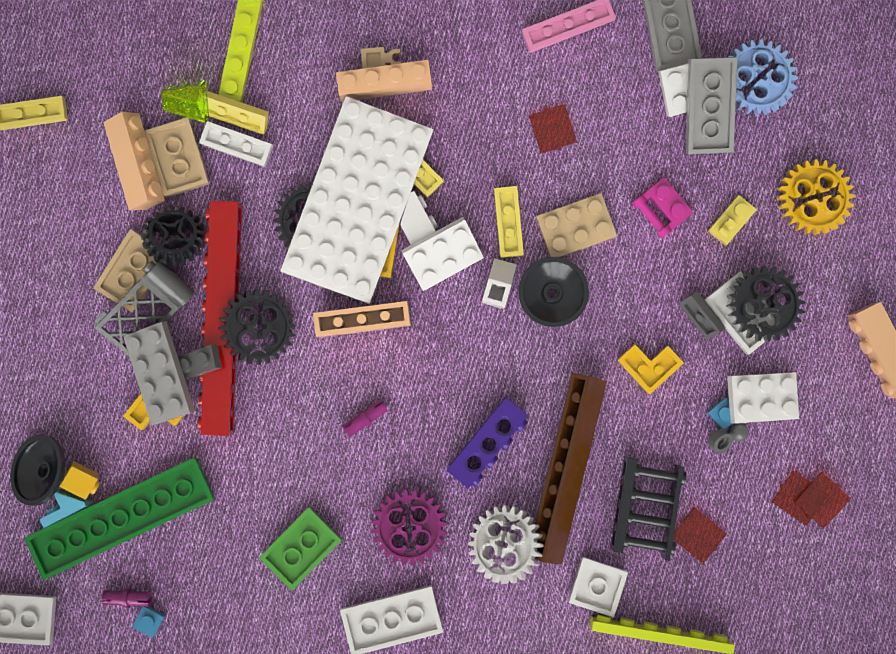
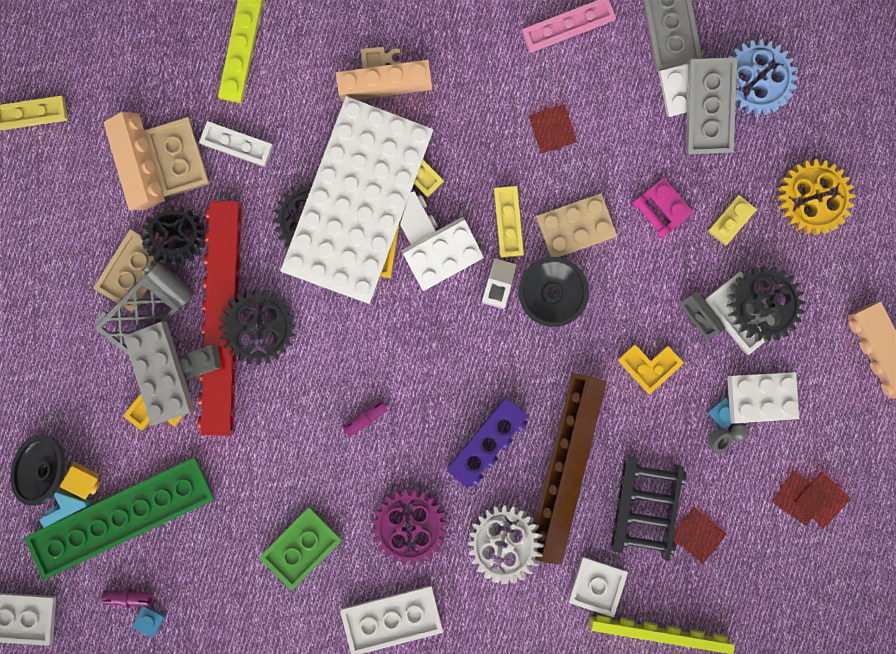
clear neon green wing [161,80,209,123] -> none
light yellow plate [199,90,269,135] -> none
light nougat brick [313,301,411,338] -> none

